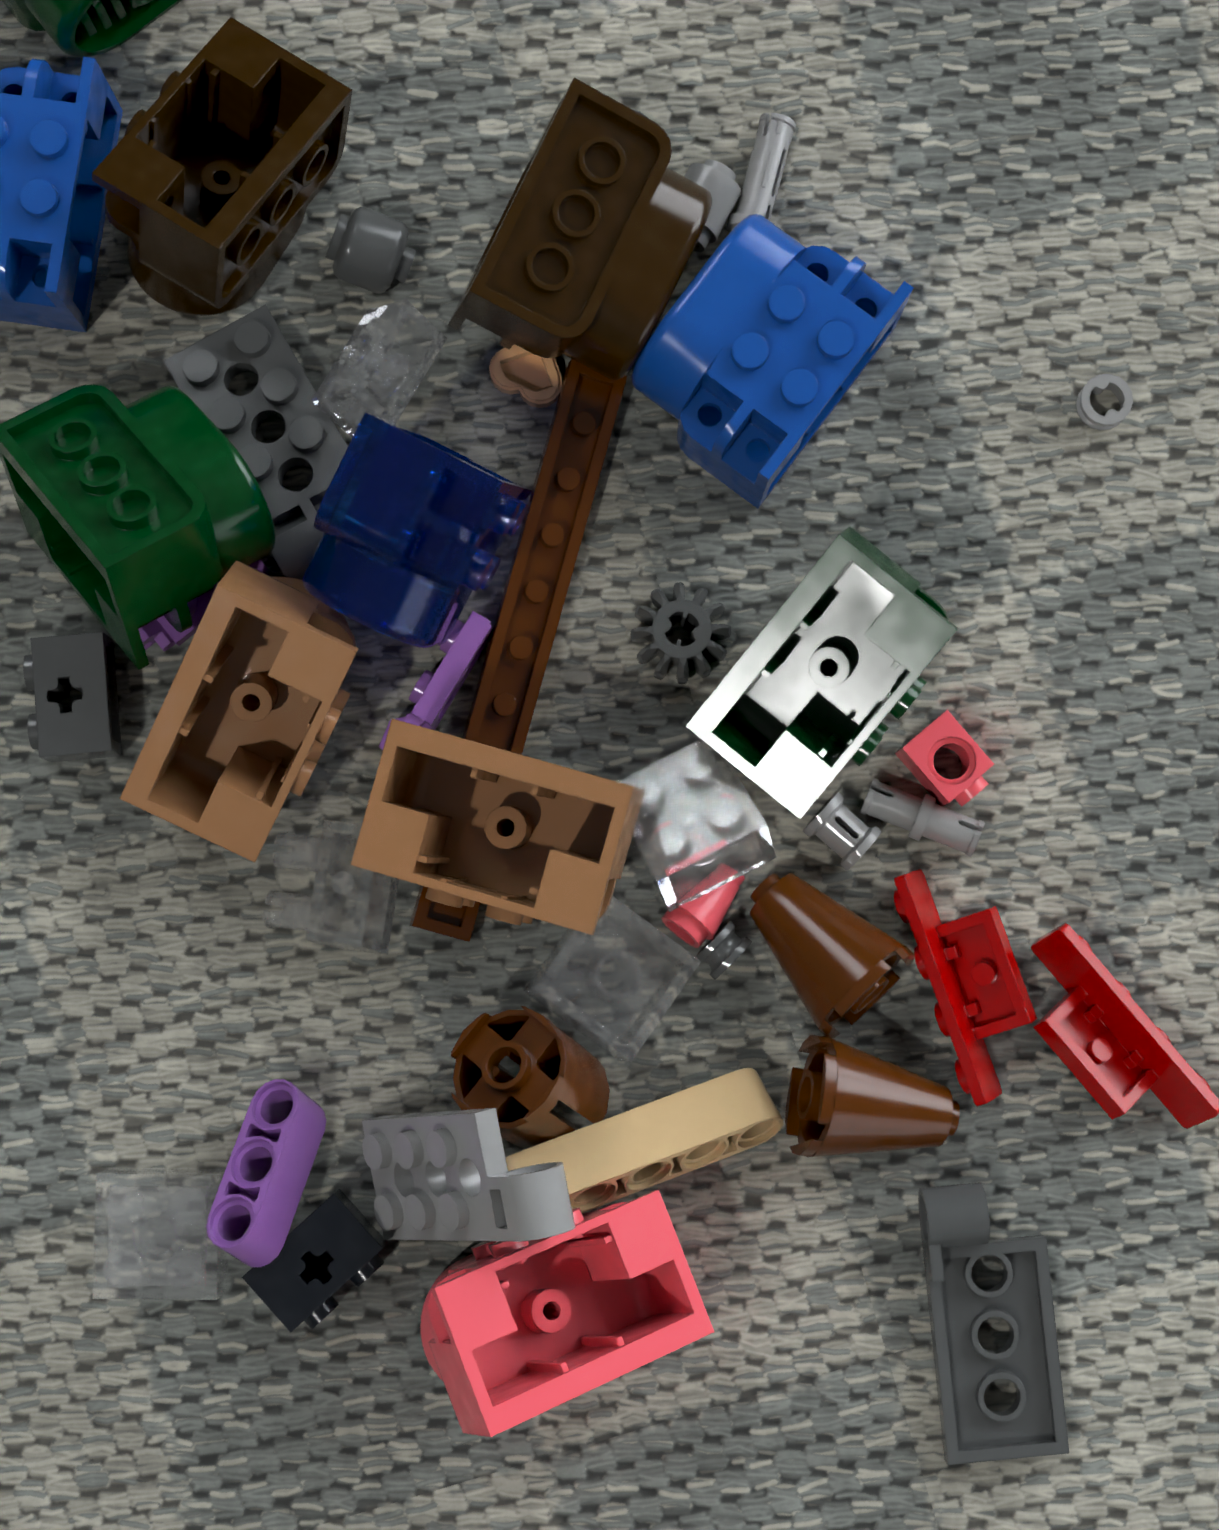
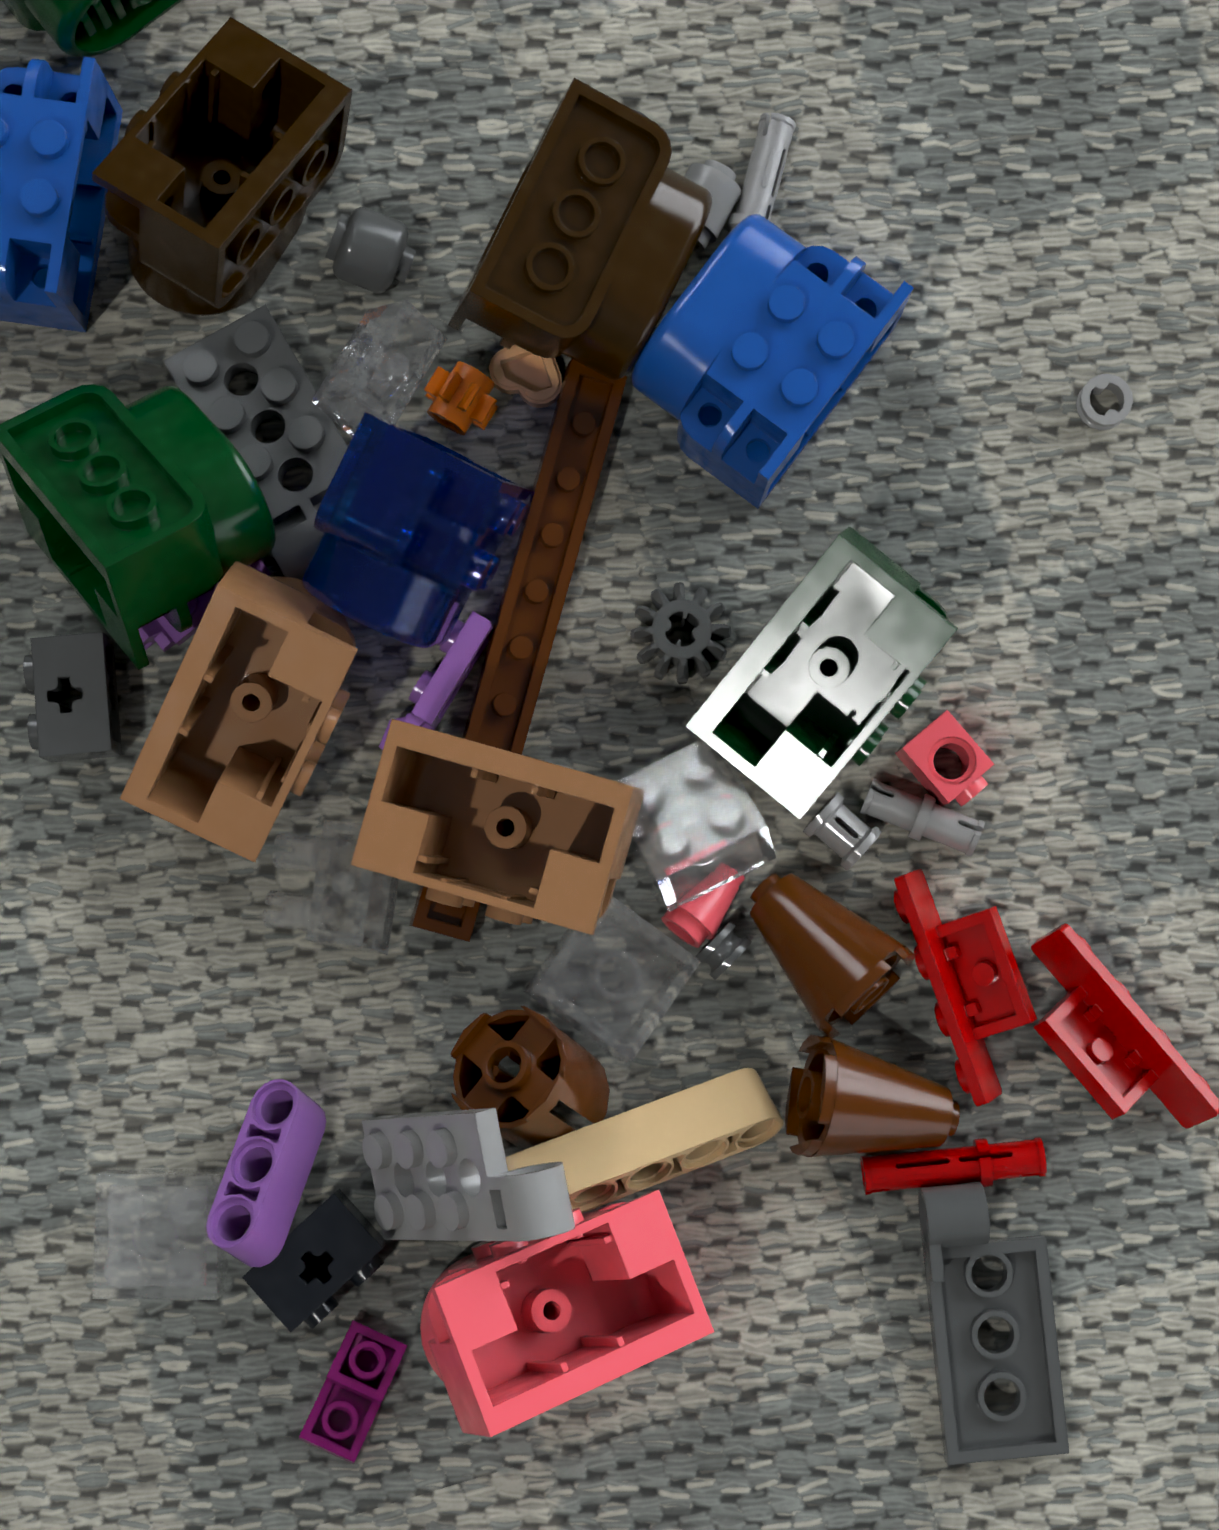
none -> magenta slope [299,1320,408,1464]
none -> orange gear [424,361,498,435]
none -> red pin [860,1137,1047,1195]

